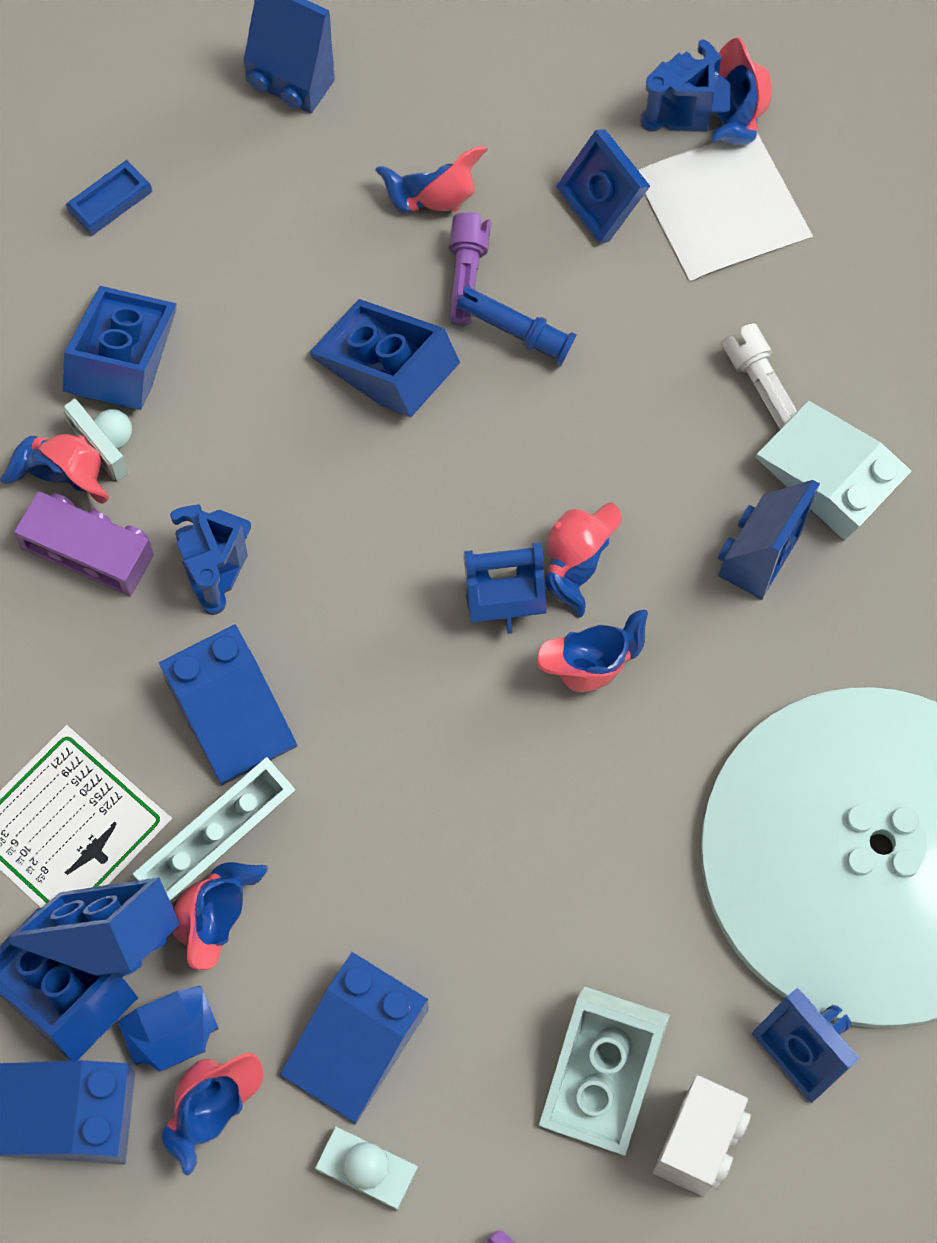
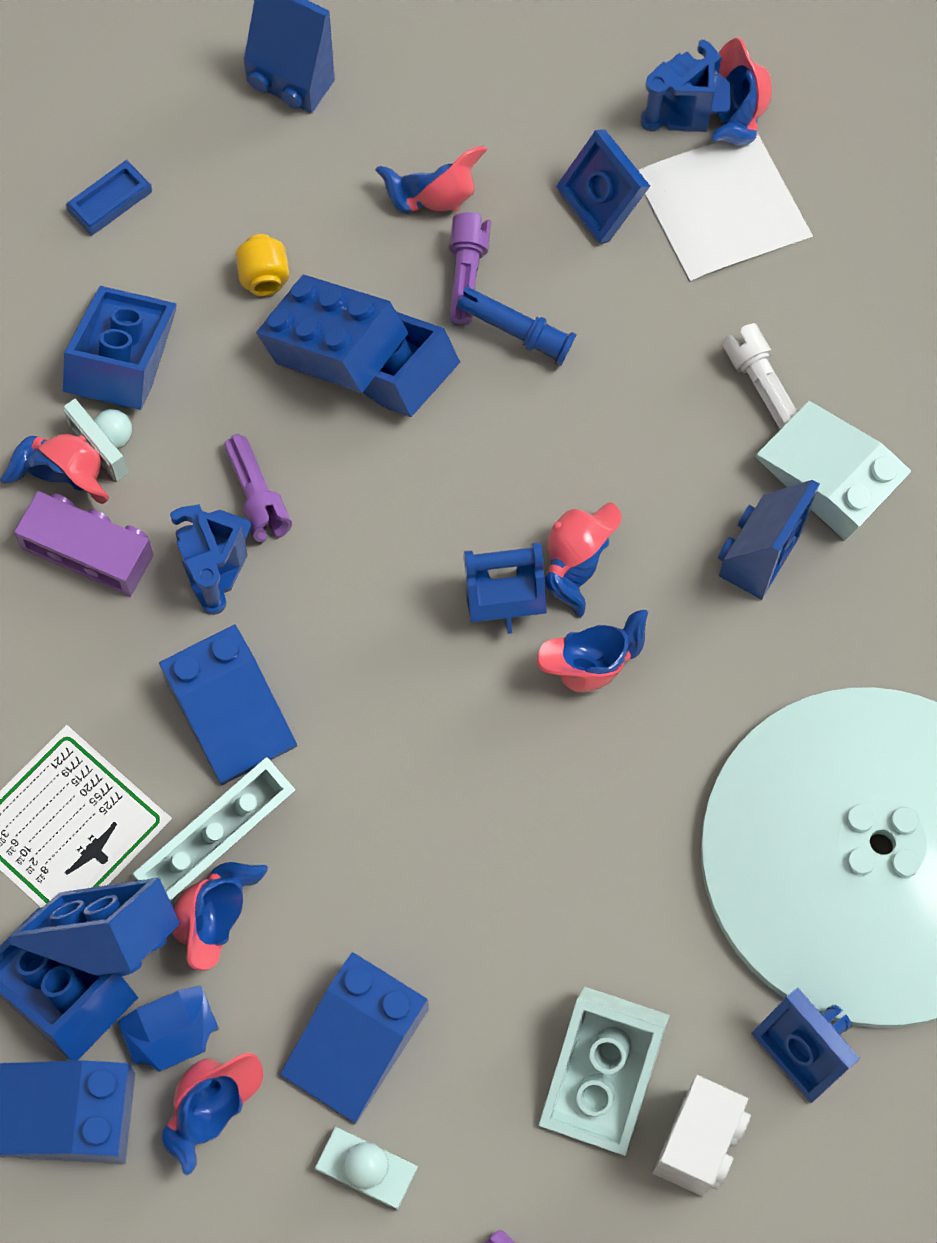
none -> medium lavender piece [224,434,292,542]
none -> yellow head [235,234,289,296]
none -> blue brick [256,274,409,393]

